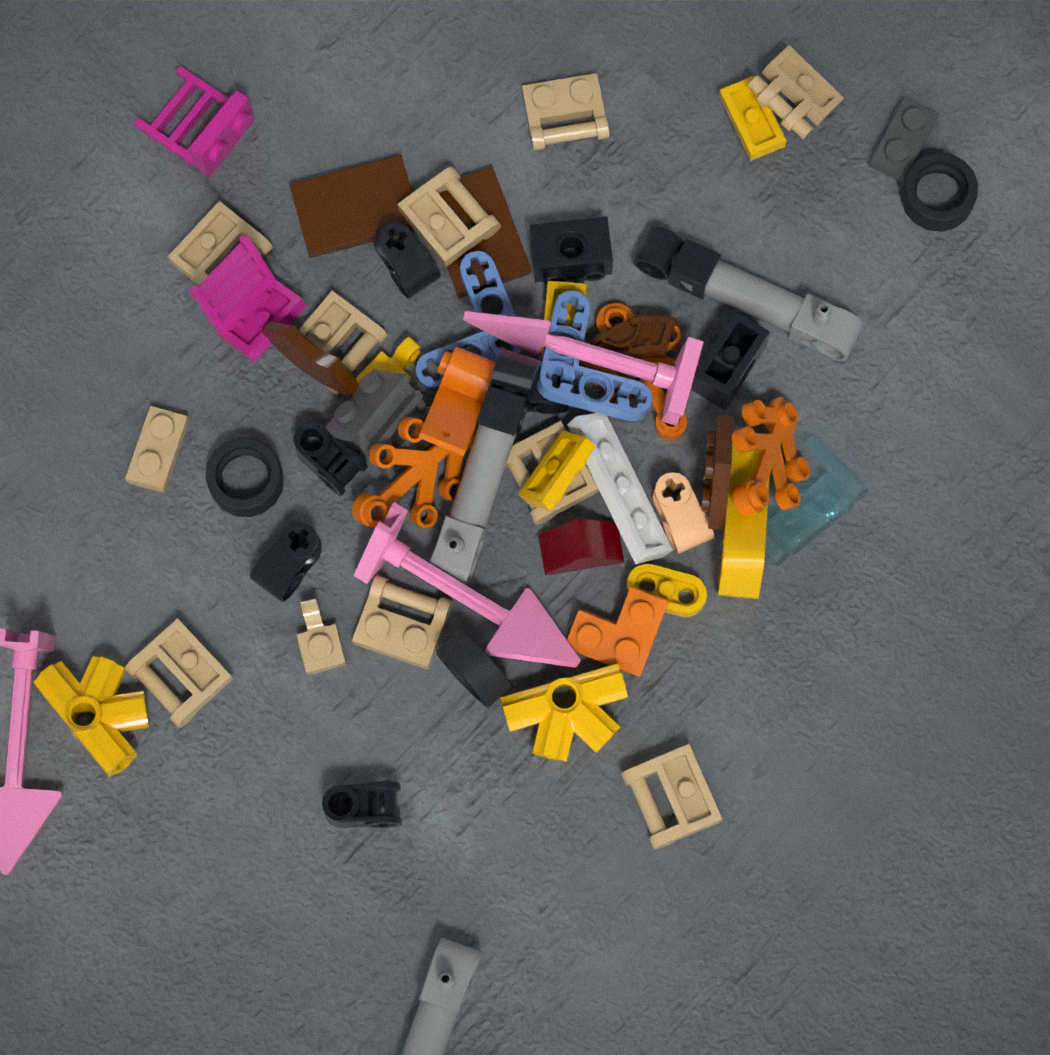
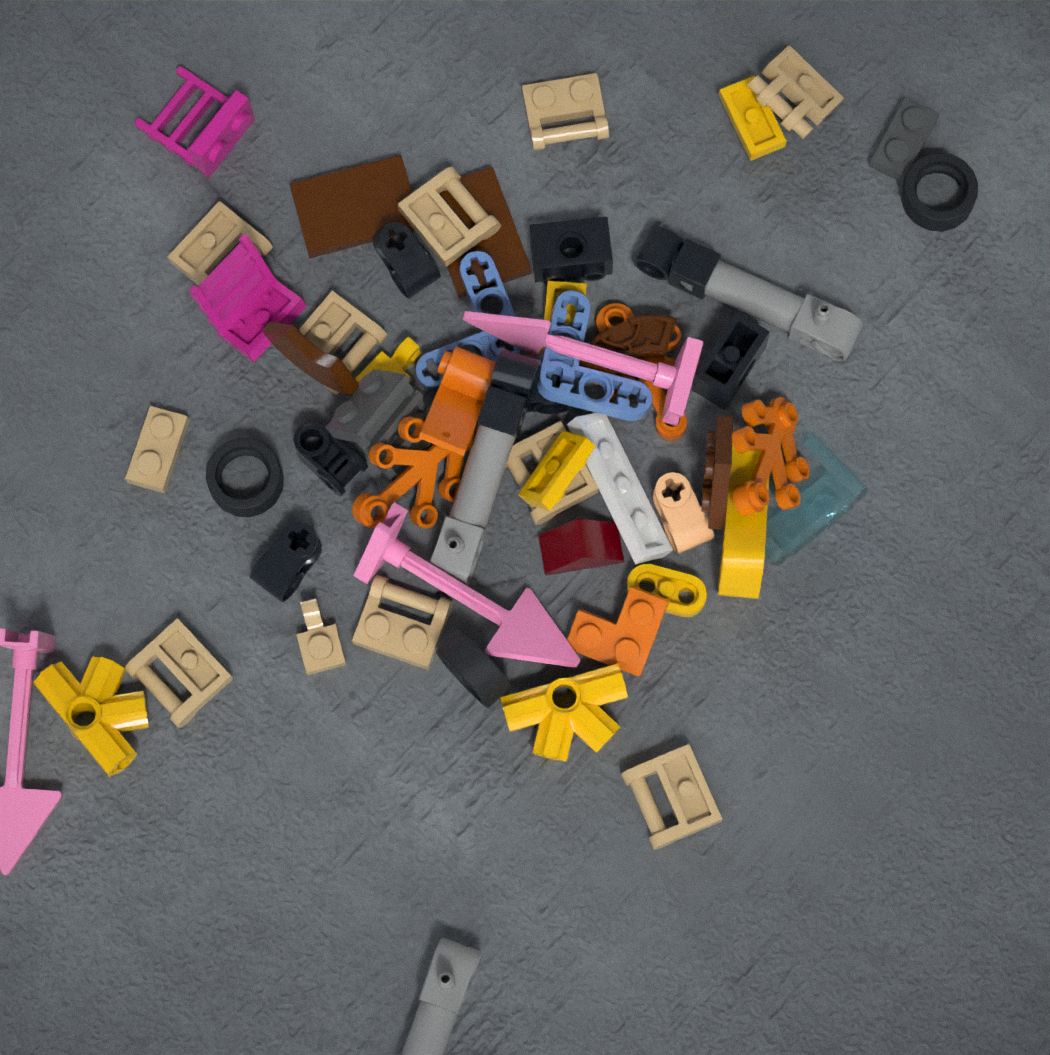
black piece [322,781,402,828] -> none

